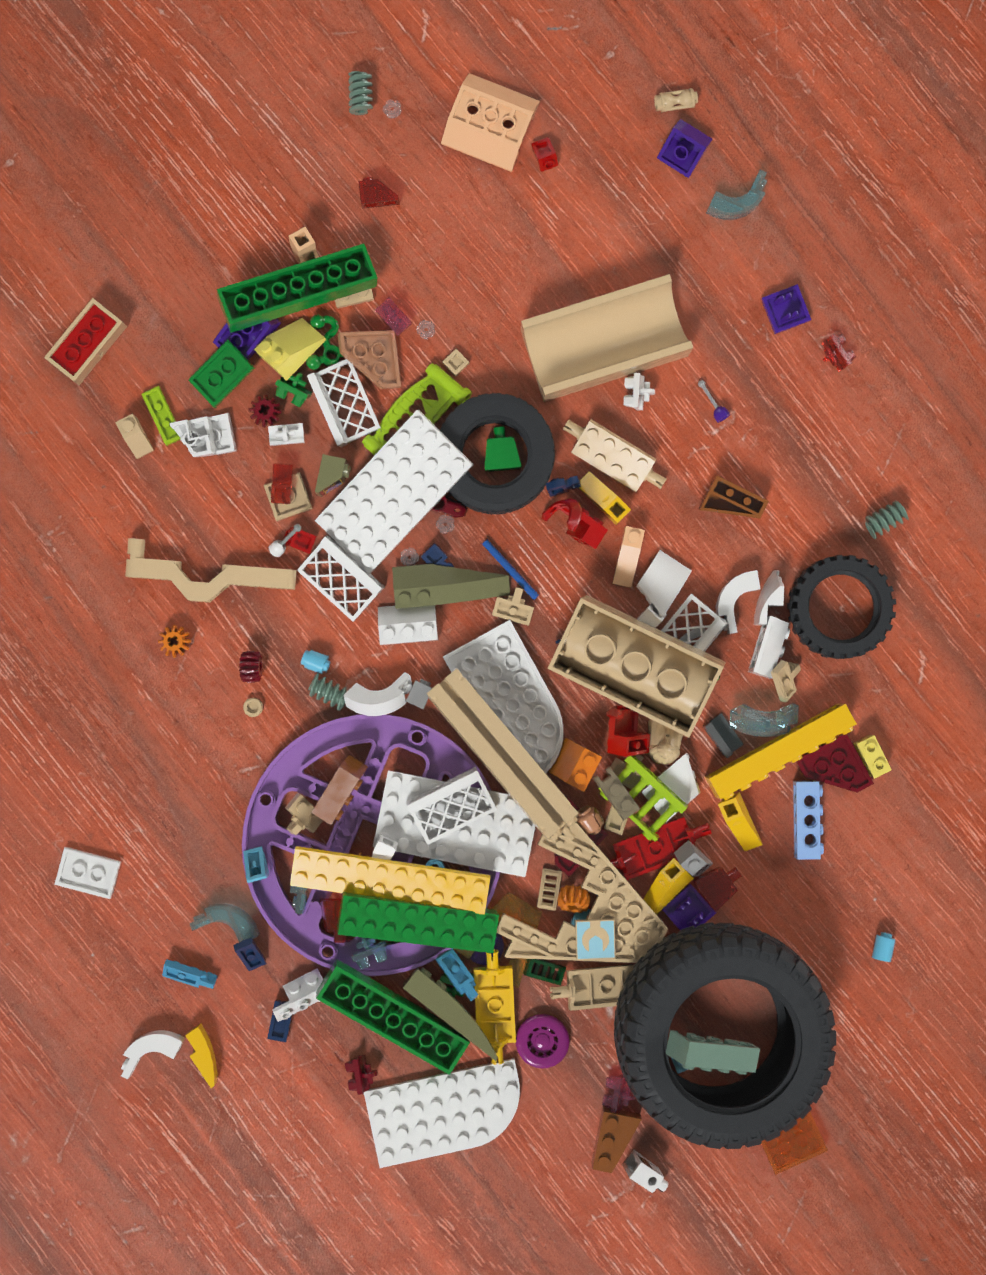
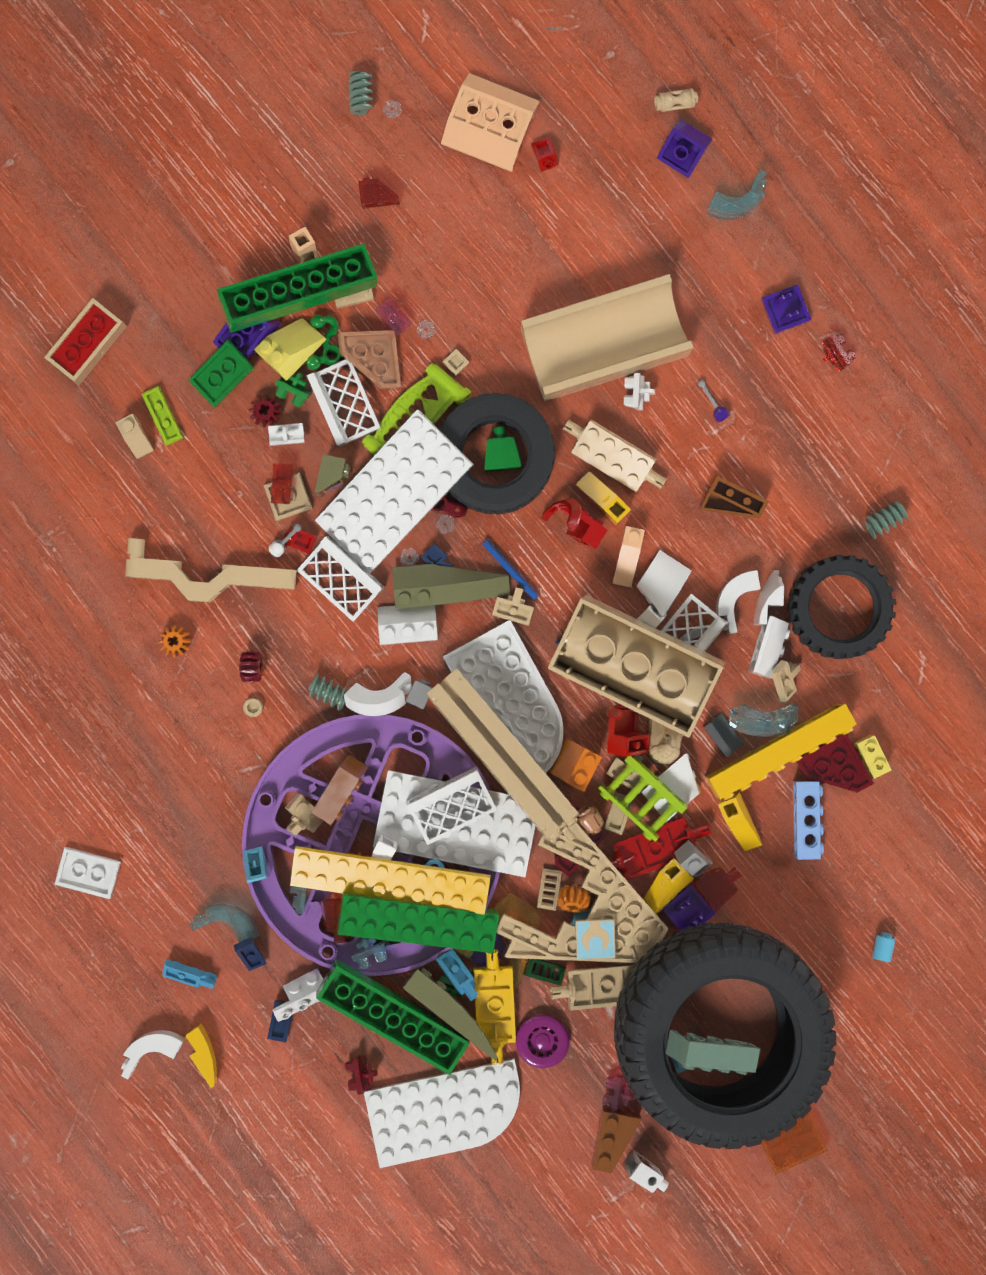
white slope [170,413,237,457] -> none
medium azure brick [301,650,331,674] -> none
dark blue plate [546,476,581,497] -> none
dark tan hinge [593,767,640,821] -> none

